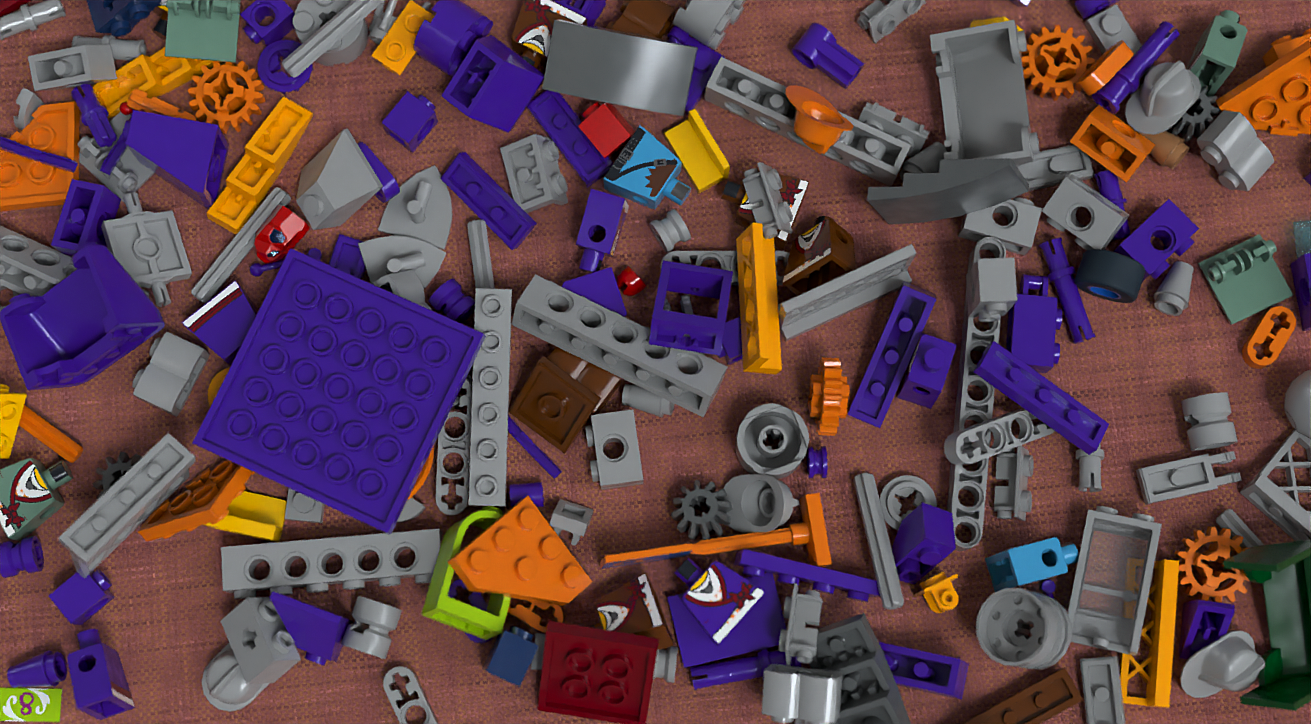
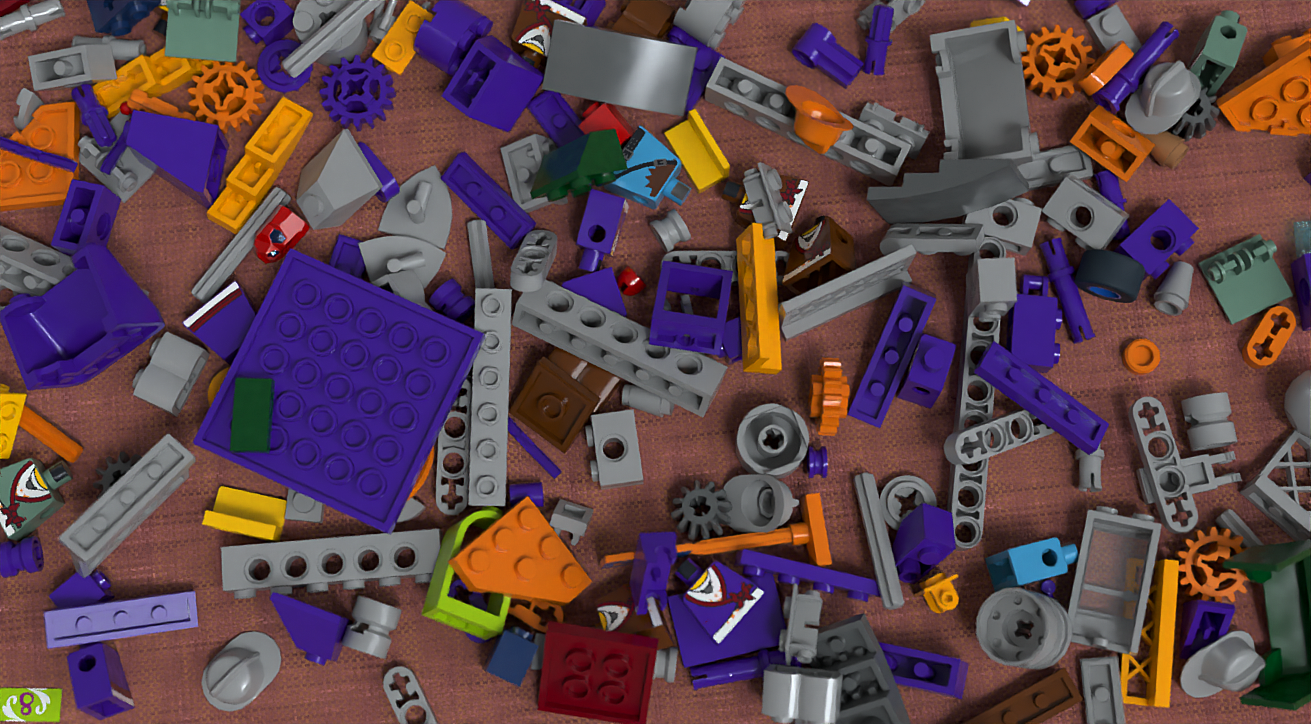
dark purple cone [7,650,67,688] -> none
light grey plate [101,192,192,307] -> none
orange plate [138,460,255,542] -> none
light grey brick [221,597,301,684] -> none
dark purple hinge [250,248,322,277] -> none
dark purple brick [381,91,438,153] -> none
light grey cone [899,142,947,181] -> none
light grey hinge [994,445,1034,521] -> none
light grey brick [1197,110,1274,191] -> none
none -> plate [43,589,198,649]
none -> dark green tile [230,378,275,454]
none -> dark purple gear [319,55,396,131]
none -> light grey beam [510,230,557,292]
none -> dark green slope [530,129,628,202]
none -> dark purple hinge [629,532,677,615]
none -> dark purple axle [862,4,894,75]
none -> light grey plate [880,223,984,256]
none -> orange tile [1122,339,1160,375]
none -> light grey beam [1128,396,1198,534]

